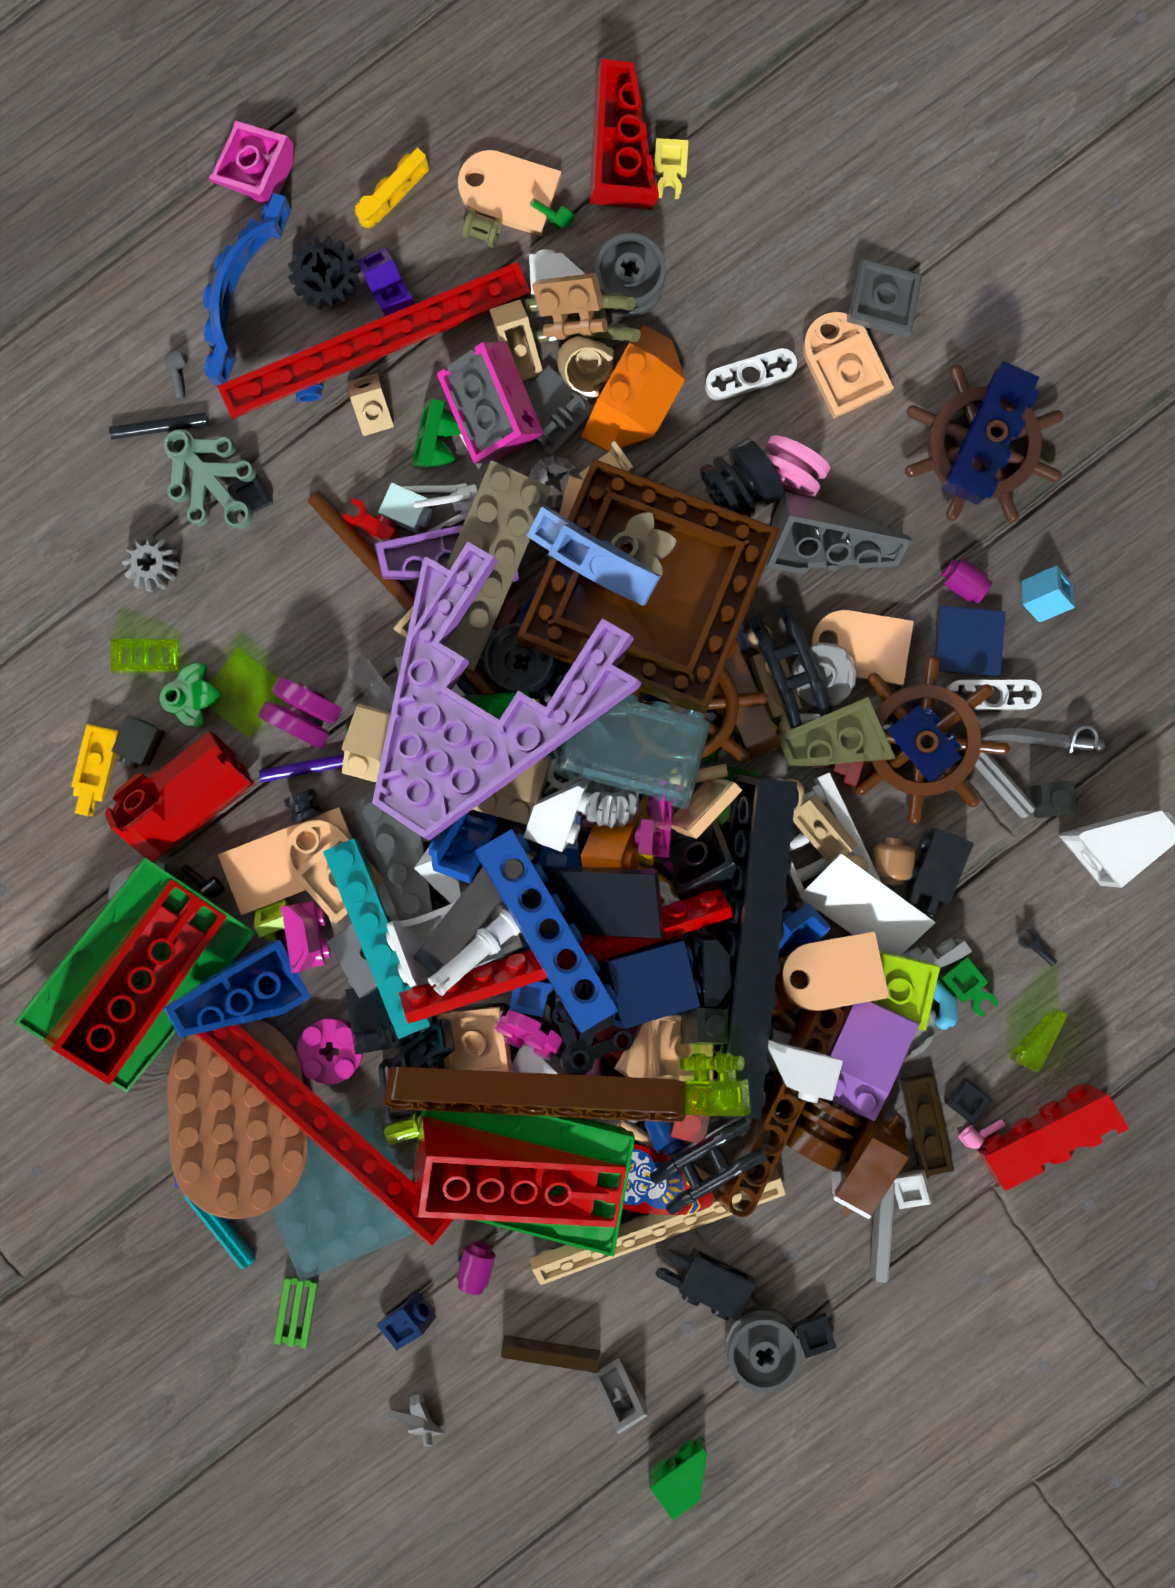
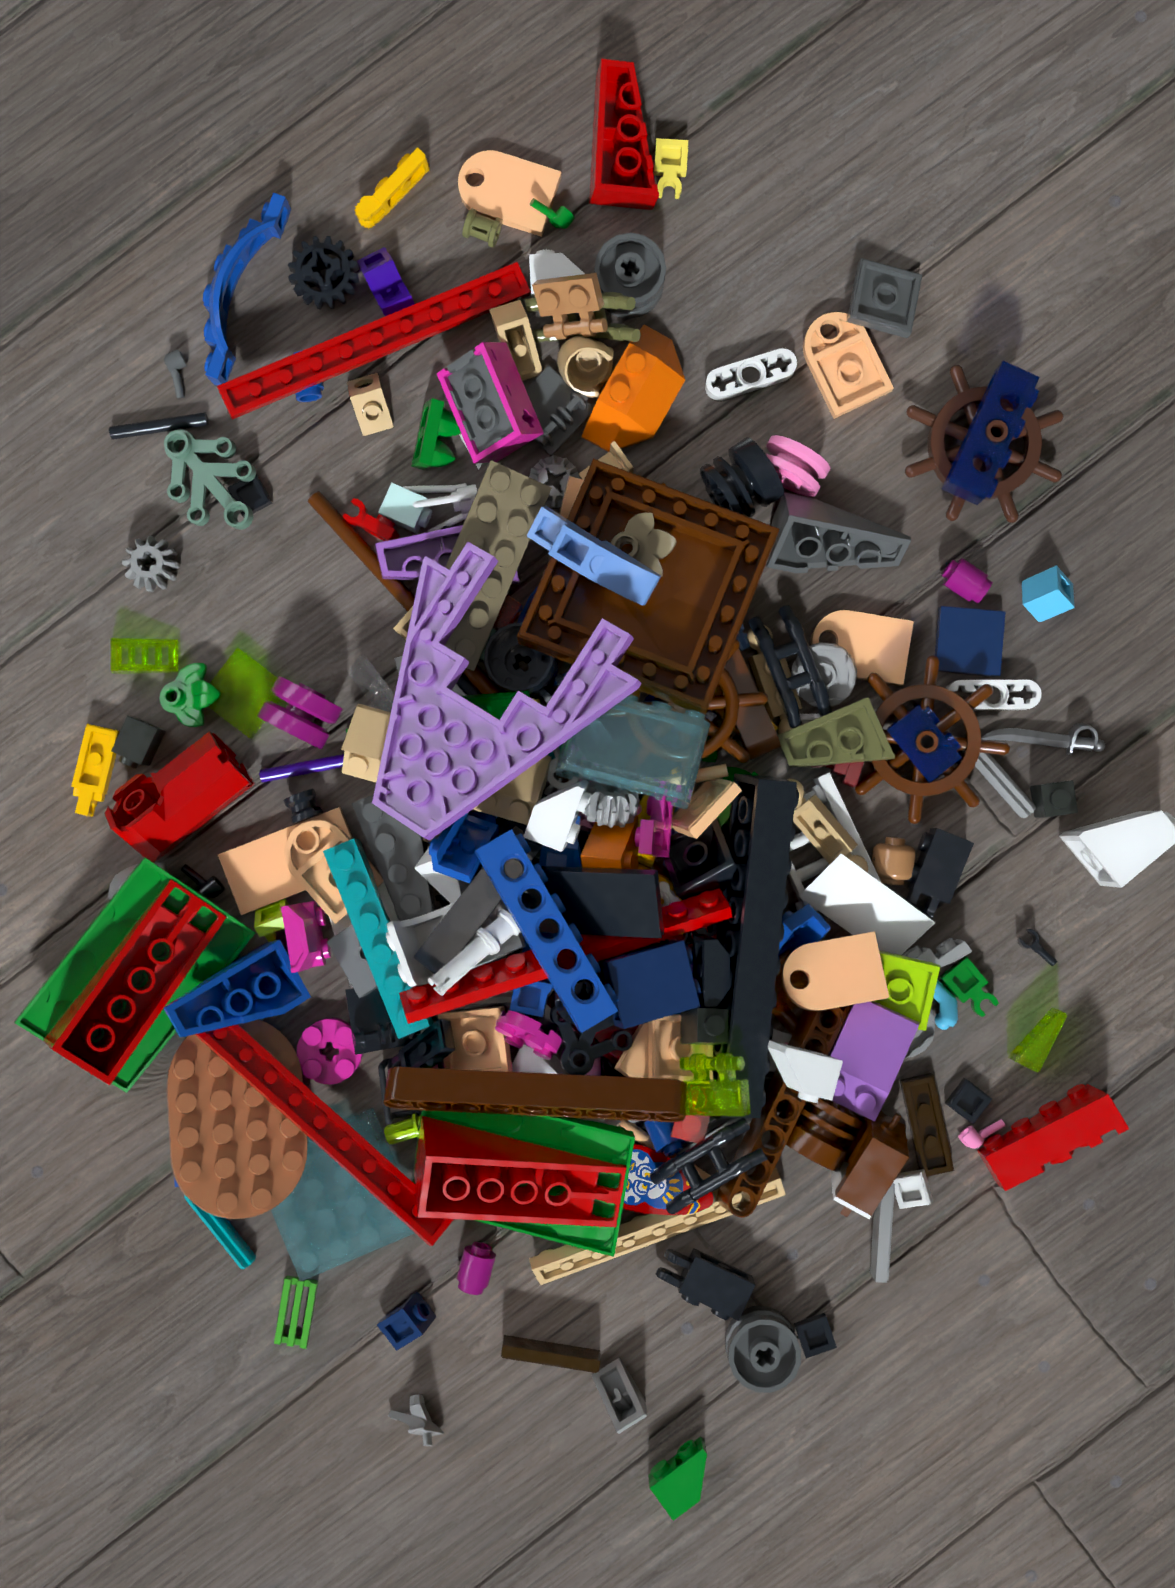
dark pink slope [209,120,294,205] -> none

